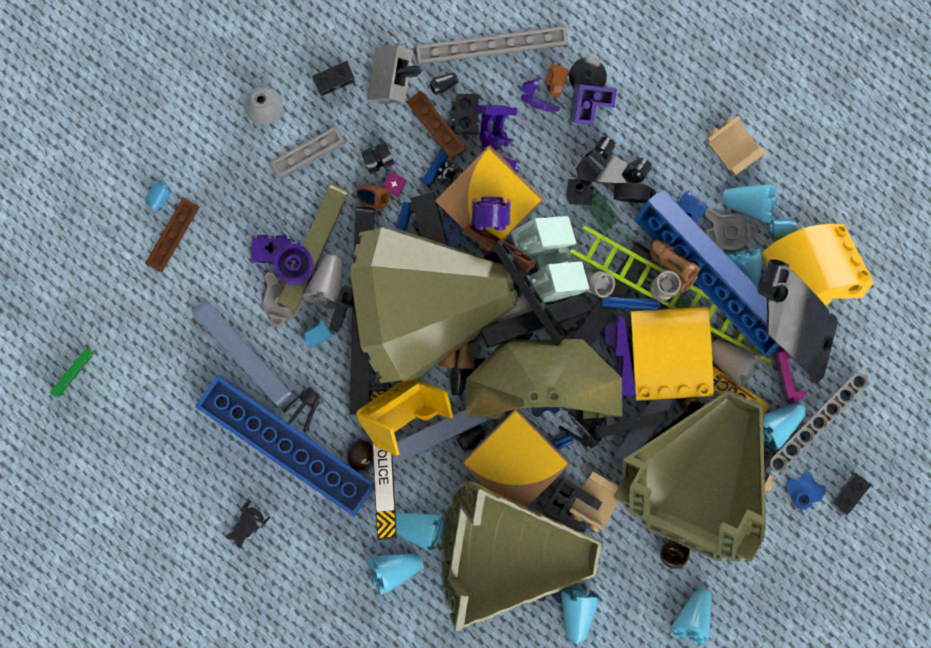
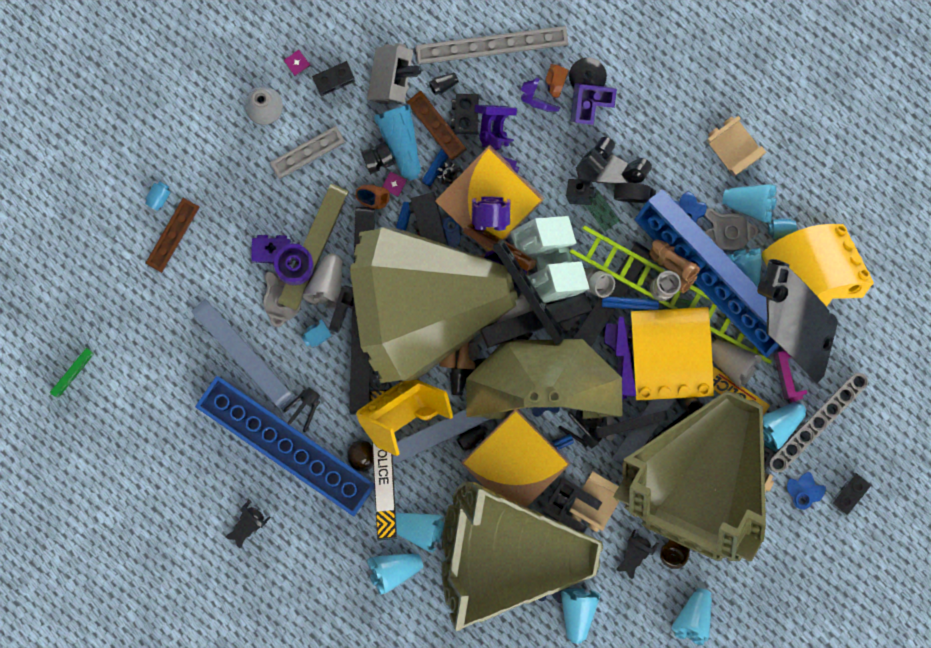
none -> magenta tile [284,50,310,76]
none -> dark azure cone [373,105,421,181]
none -> black hair [616,529,659,579]

